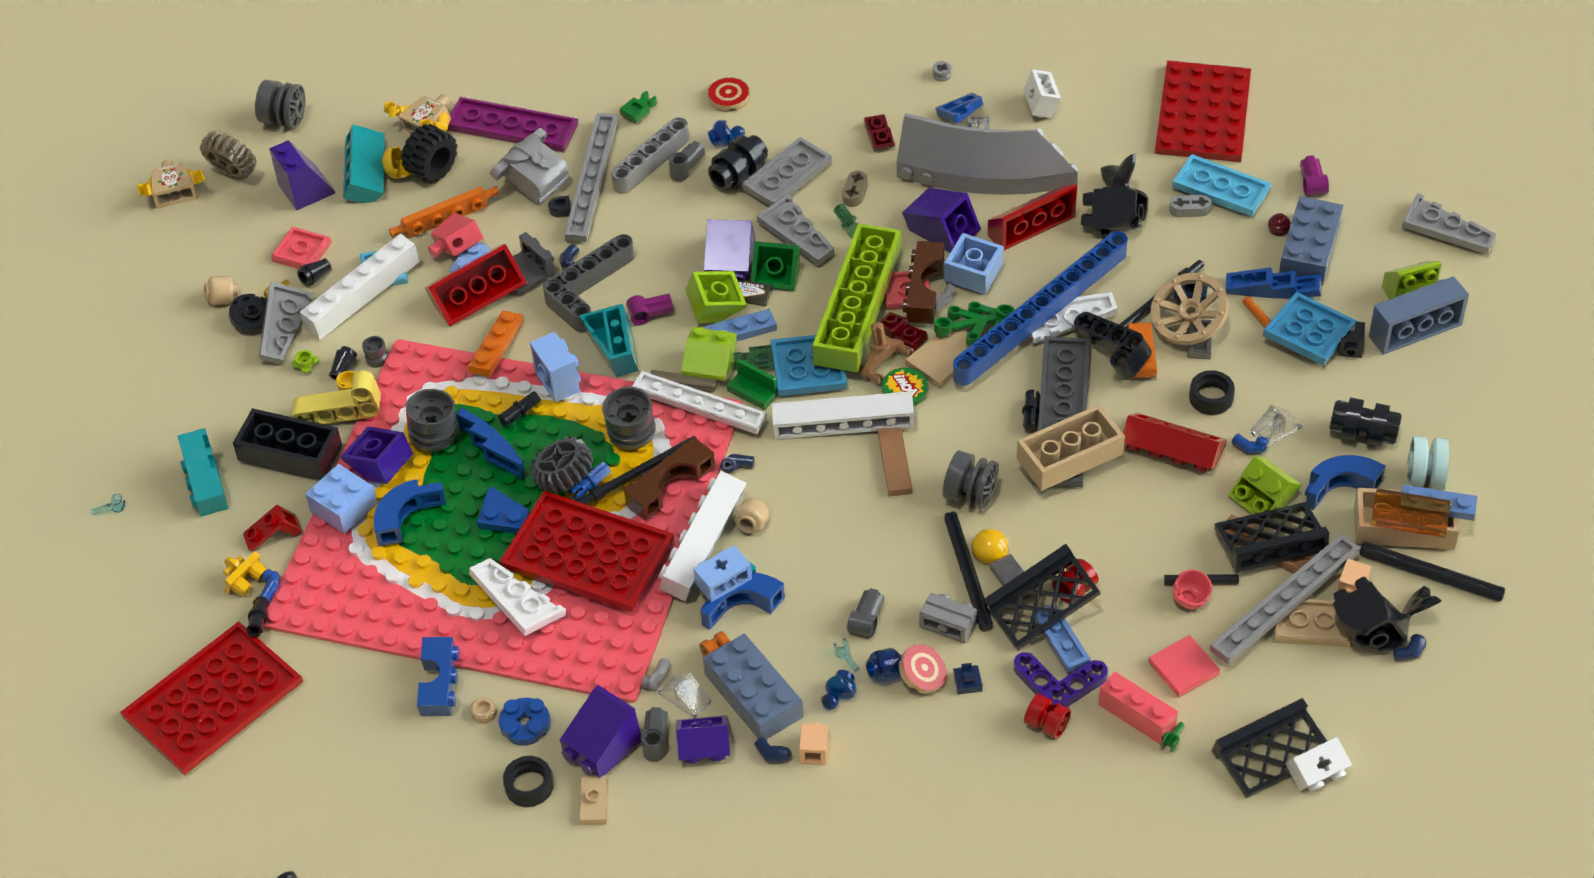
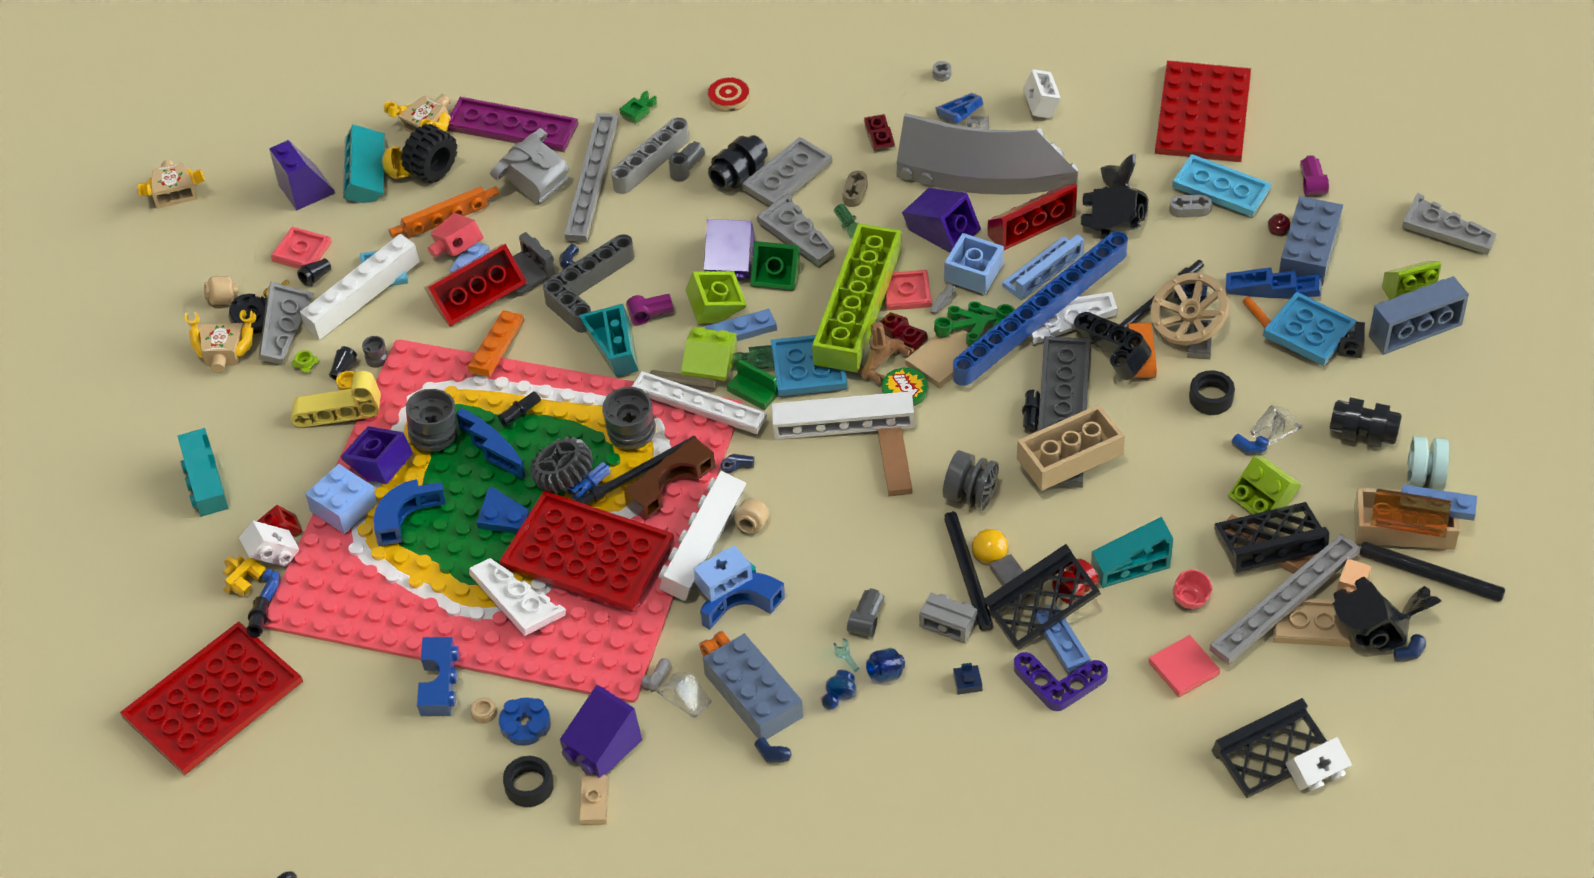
clear light blue hand [91,494,125,515] -> none
dark tan gear [199,131,257,179] -> none
black brick [233,408,342,480] -> none
dark grey wheel [255,79,305,128] -> none
light blue brick [530,332,581,403] -> none
black tile [548,195,571,217] -> none
dark grey piece [641,707,668,762] -> none
dark purple slope [676,715,730,763] -> none
clear blue animal [708,120,745,147] -> none
tile [737,280,772,306] -> none
light nougat brick [800,723,828,765] -> none
tile [899,644,947,694] -> none
reddish brown arch [903,241,944,324] -> none
red wheel [1024,693,1072,739] -> none
coral brick [1098,671,1178,744] -> none
red slope [1123,413,1227,472] -> none
green hand [1160,722,1184,752] -> none
black bar [1164,574,1239,585] -> none
blue arch [1305,455,1386,510] -> none
none -> torso [184,310,256,373]
none -> white brick [239,521,300,567]
none -> light blue fence [1002,234,1084,300]
none -> teal wedge [1091,516,1174,588]

